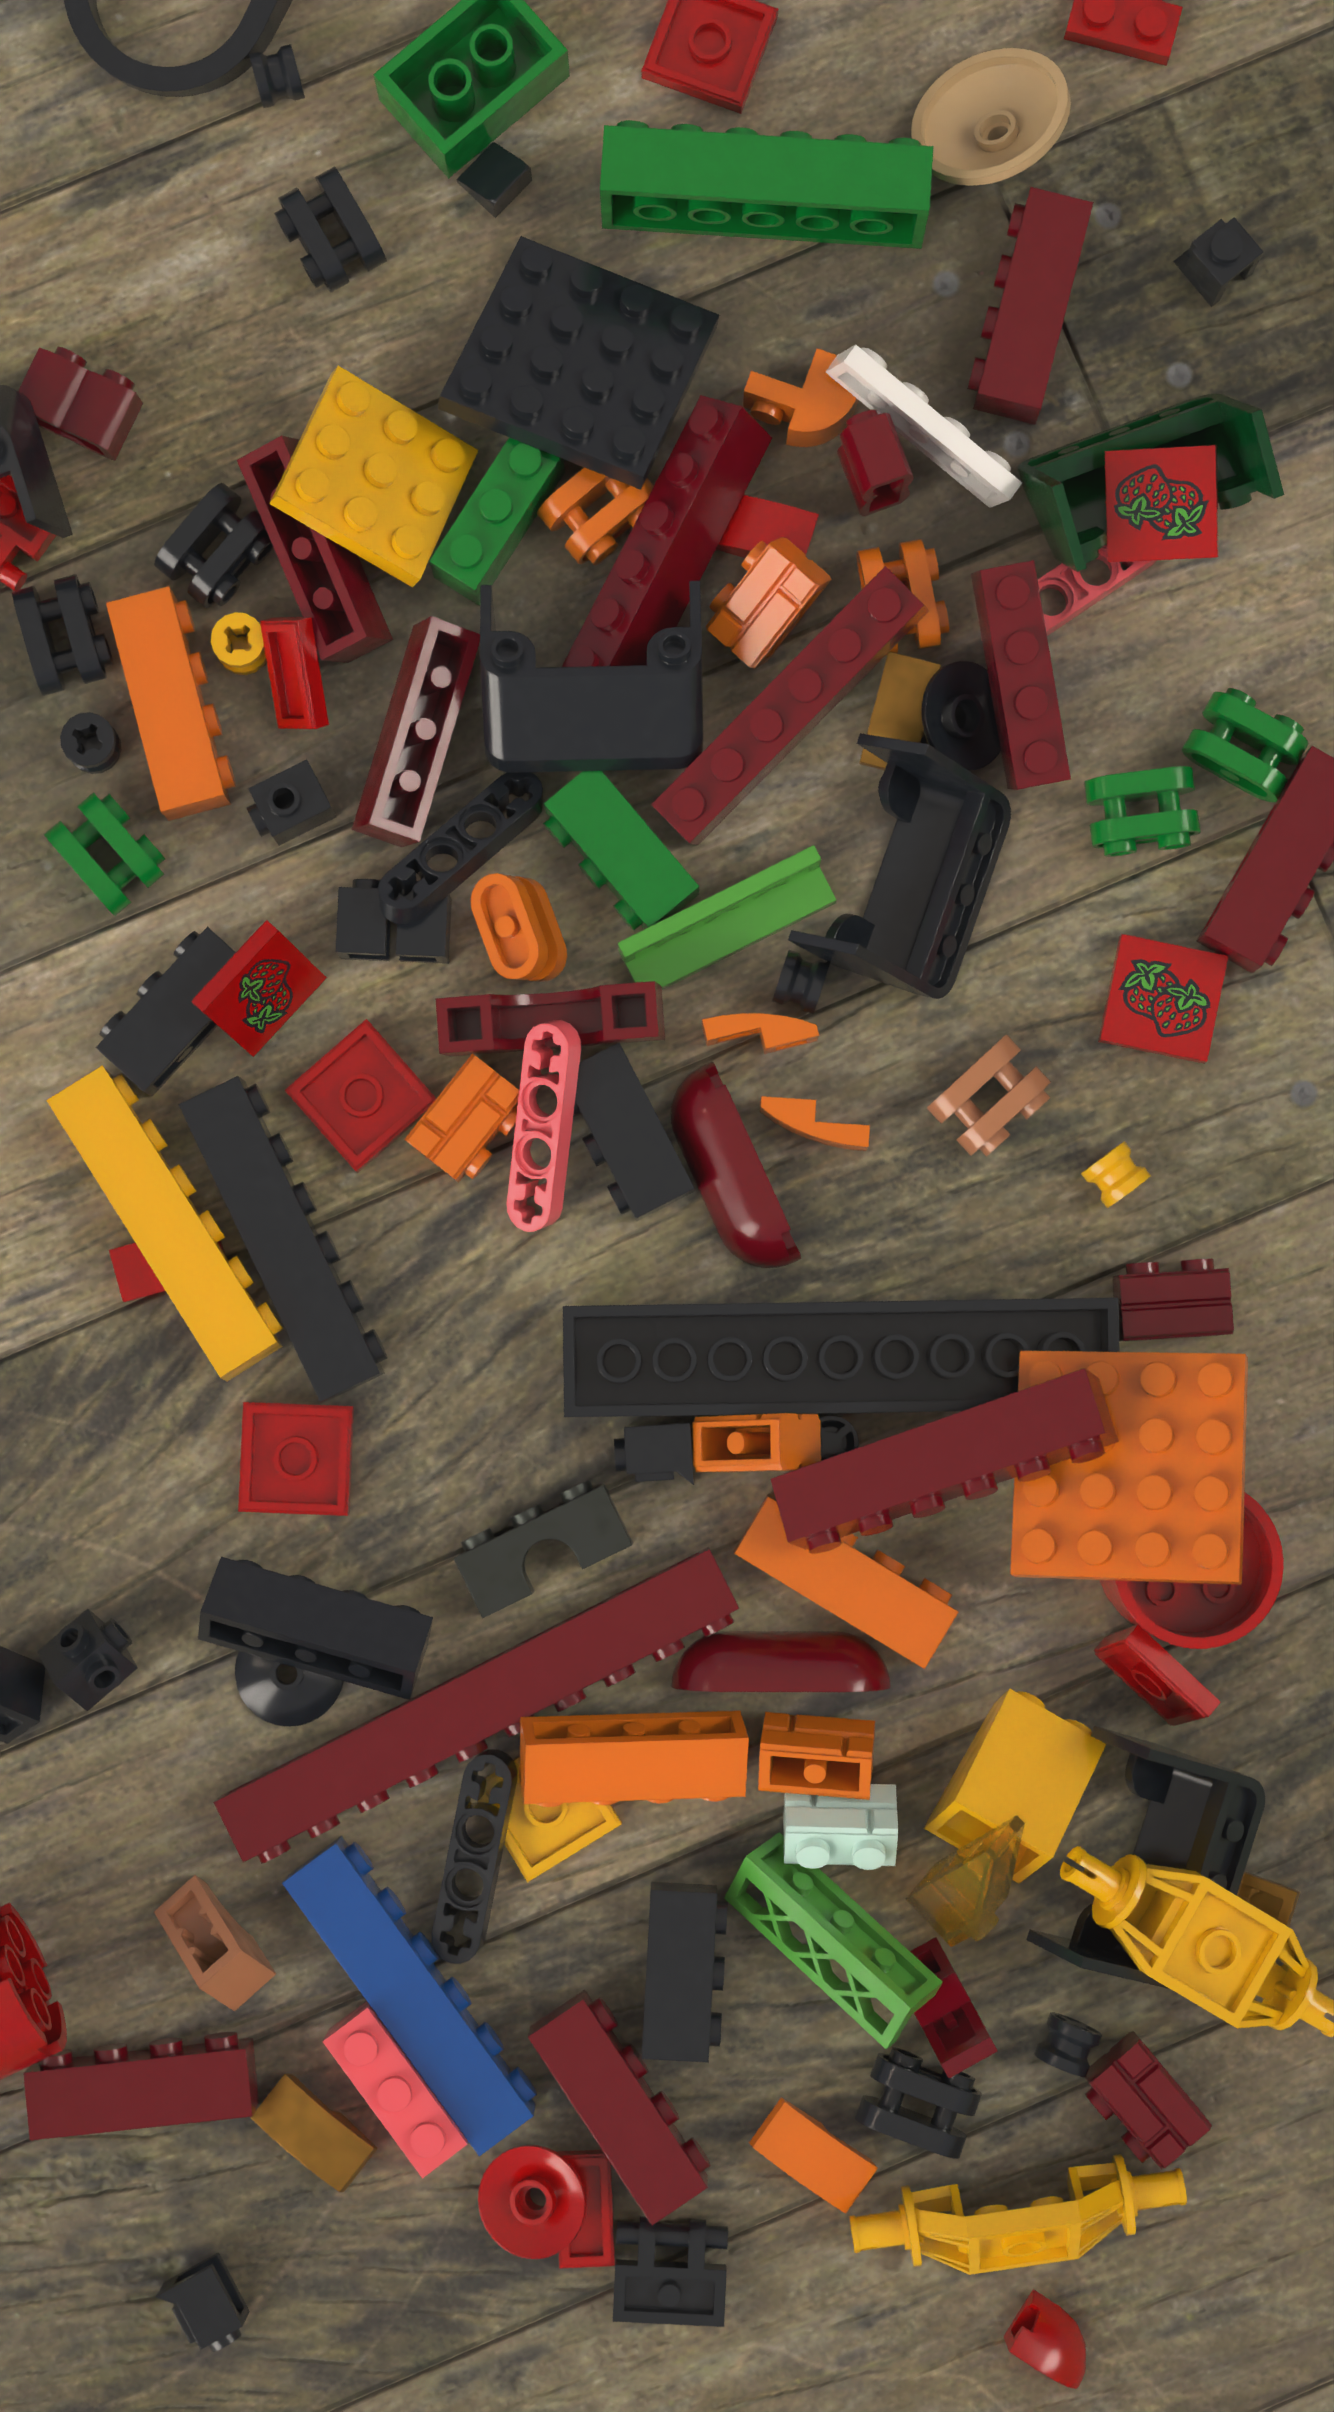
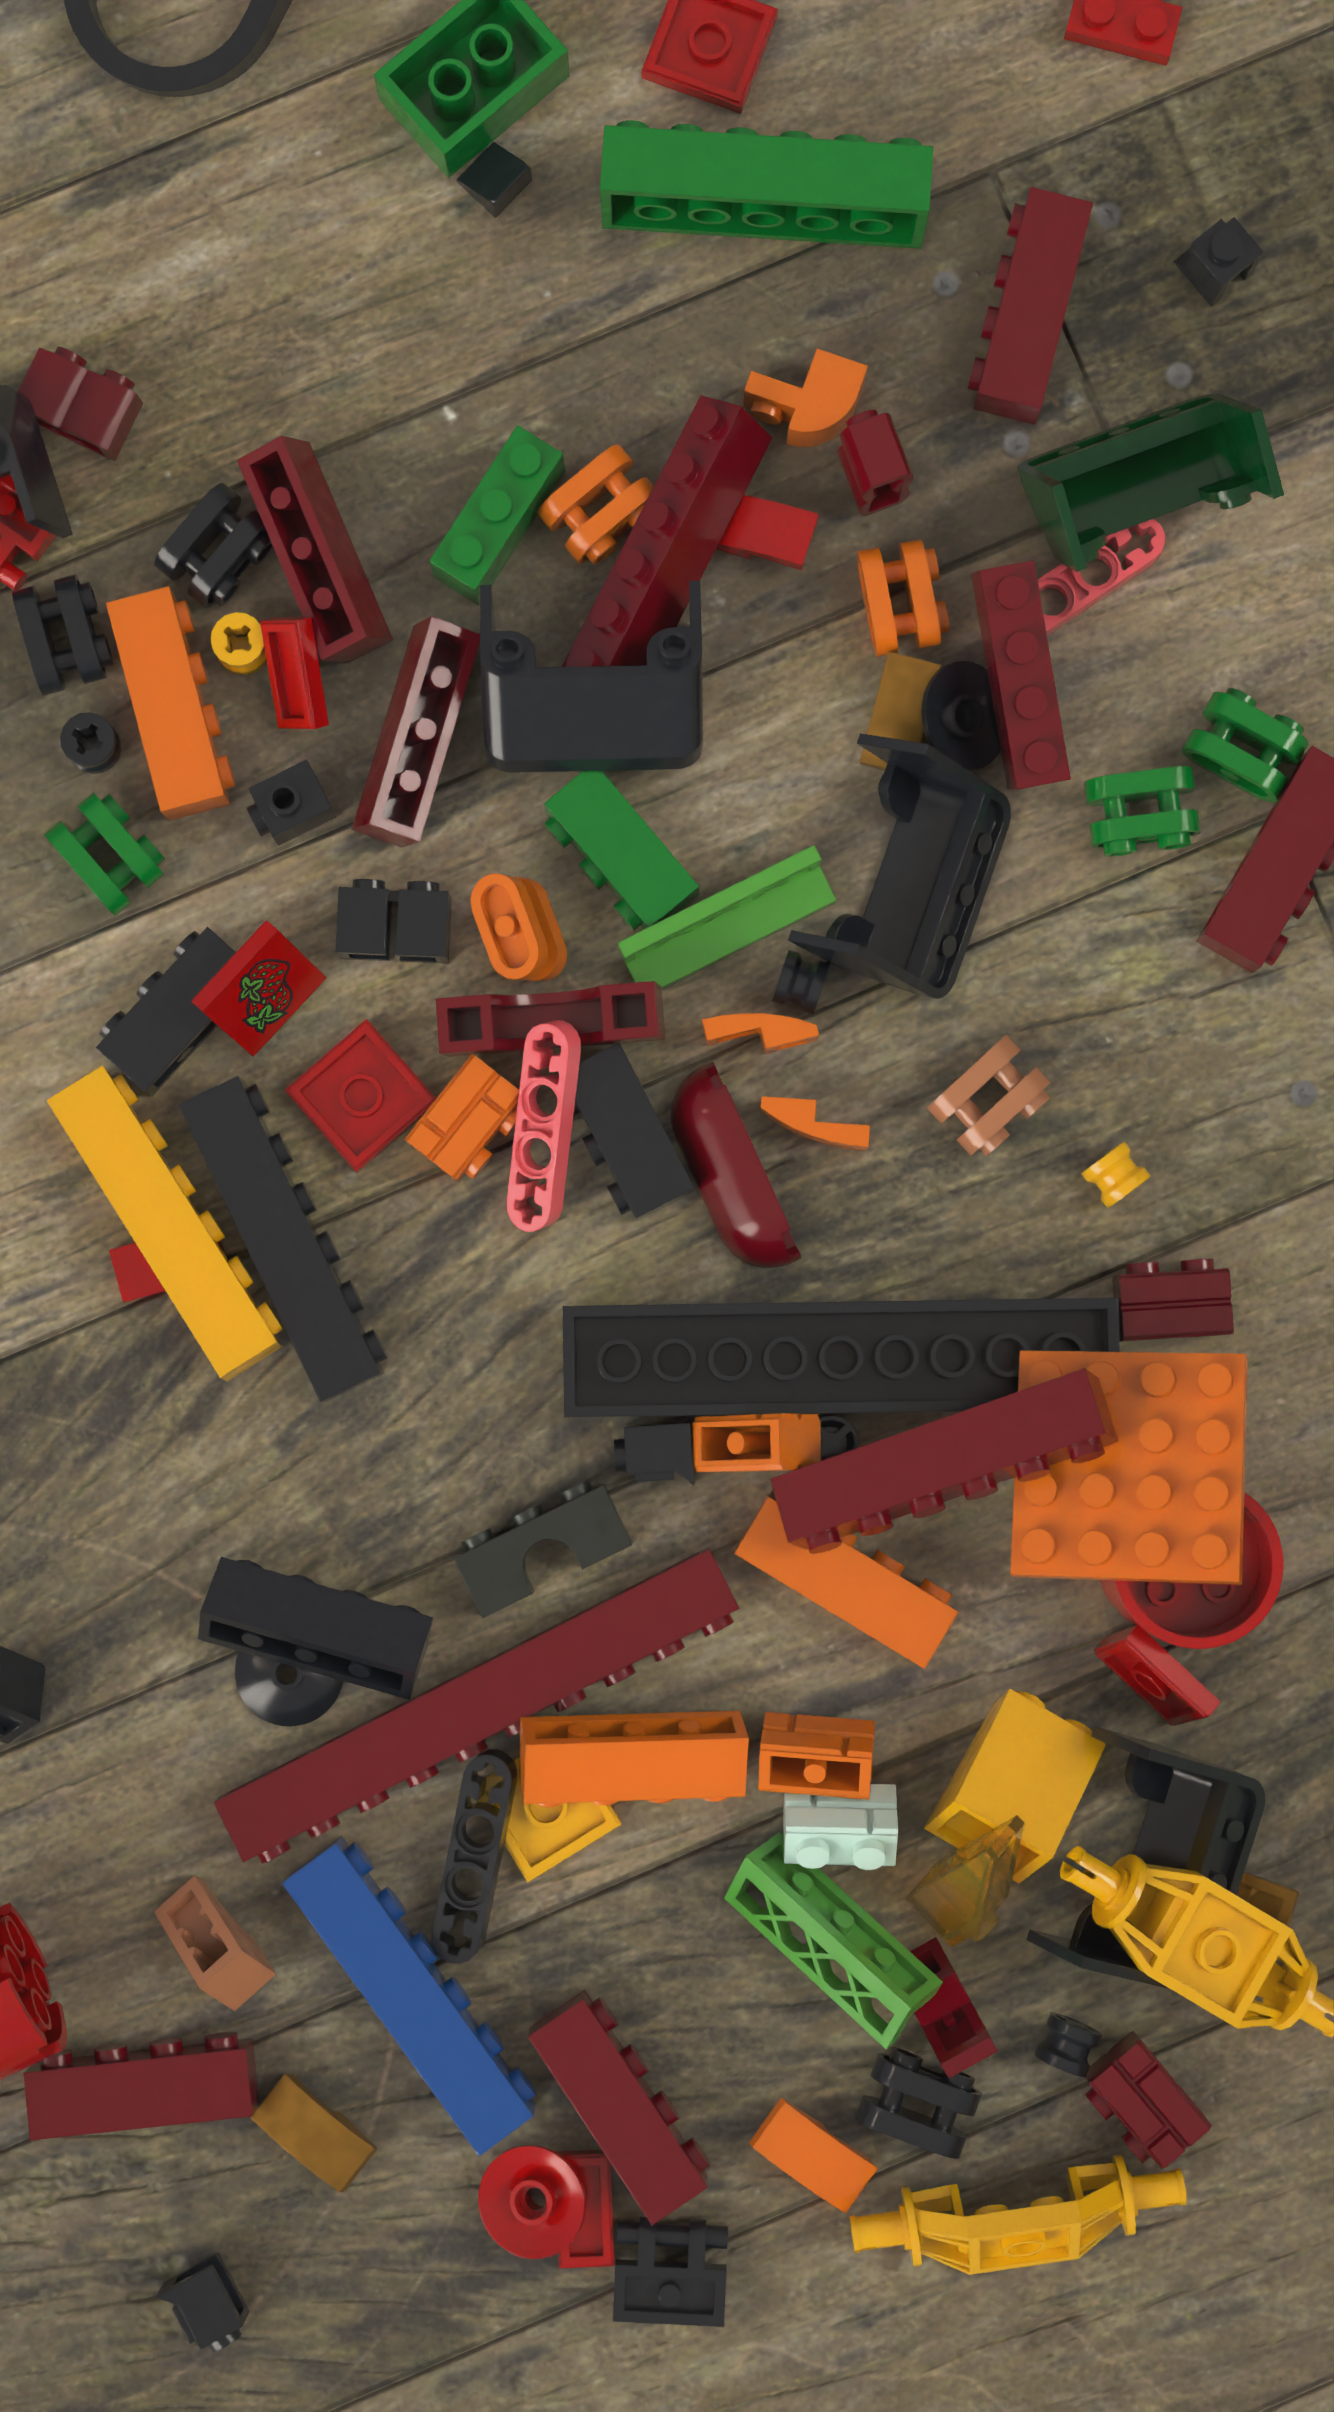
black brick [37,1609,138,1711] -> none
red tile [238,1402,354,1516] -> none
black wheel [249,44,305,108] -> none
yellow plate [269,365,478,588] -> none
black brick [274,166,387,293] -> none
coral brick [322,2001,468,2179] -> none
black beam [378,772,543,924] -> none
black plate [438,236,720,490] -> none
black brick [642,1882,728,2063] -> none
dark red brick [651,566,929,845] -> none
dark red brick [671,1631,891,1692] -> none
orange brick [705,537,832,669] -> none
white plate [825,344,1022,508] -> none
tan dish [911,48,1071,186] -> none
red brick [1004,2289,1086,2389] -> none
red tile [1098,934,1228,1064] -> none
red tile [1105,445,1219,563] -> none

